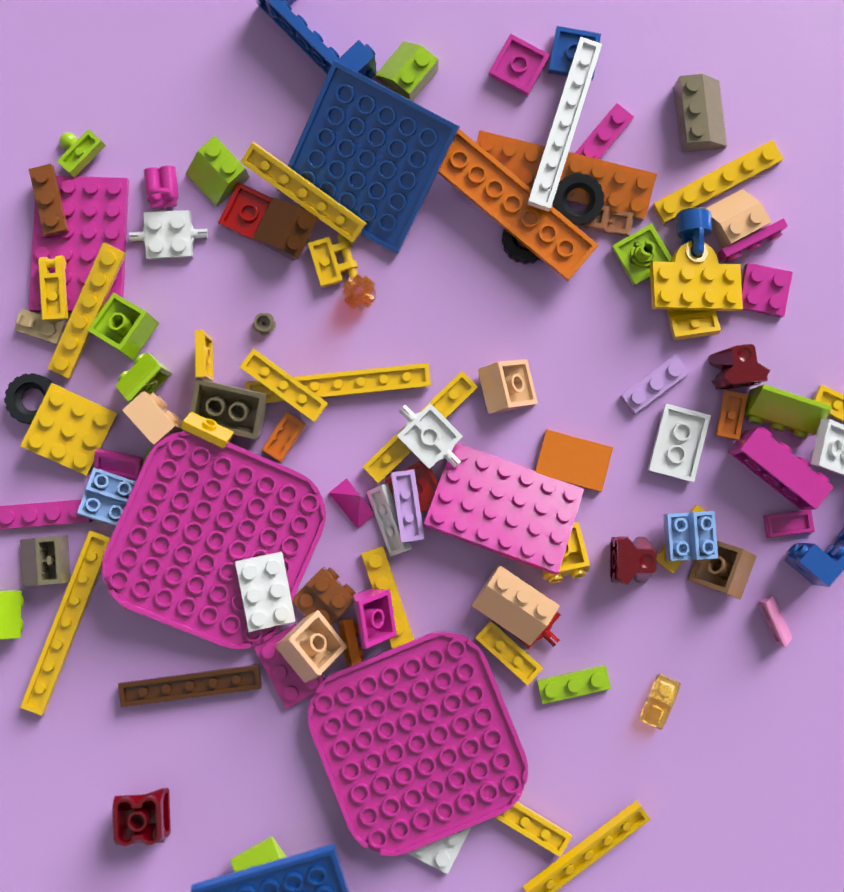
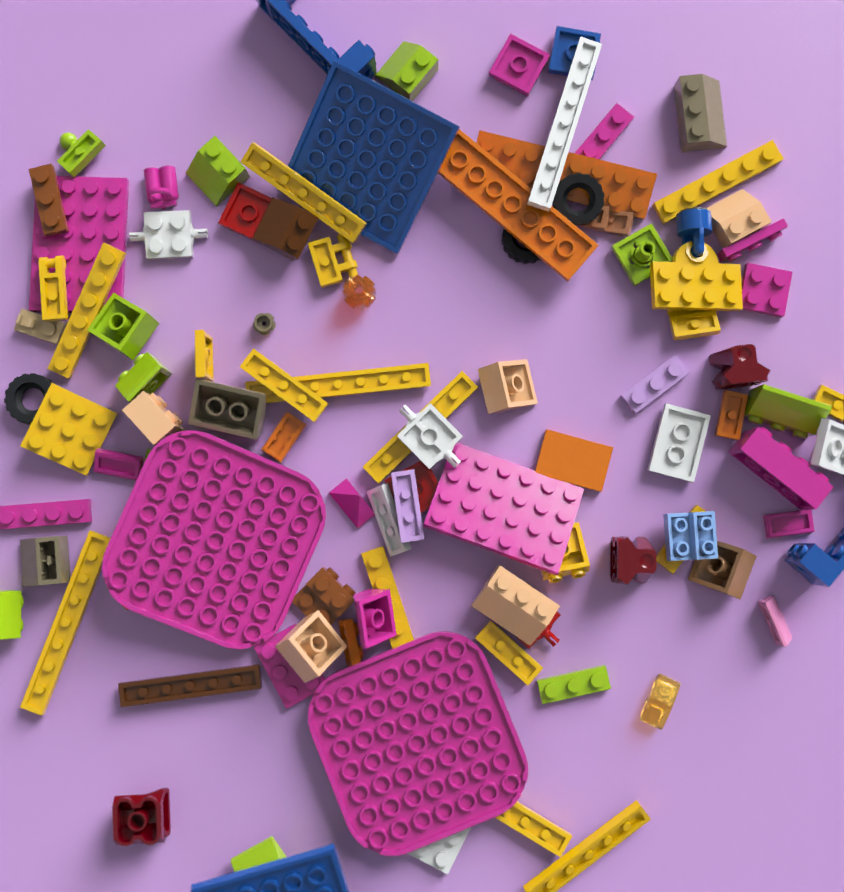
light blue slope [77,468,136,527] -> none
yellow plate [181,412,234,448] -> none
white plate [235,551,296,632] -> none

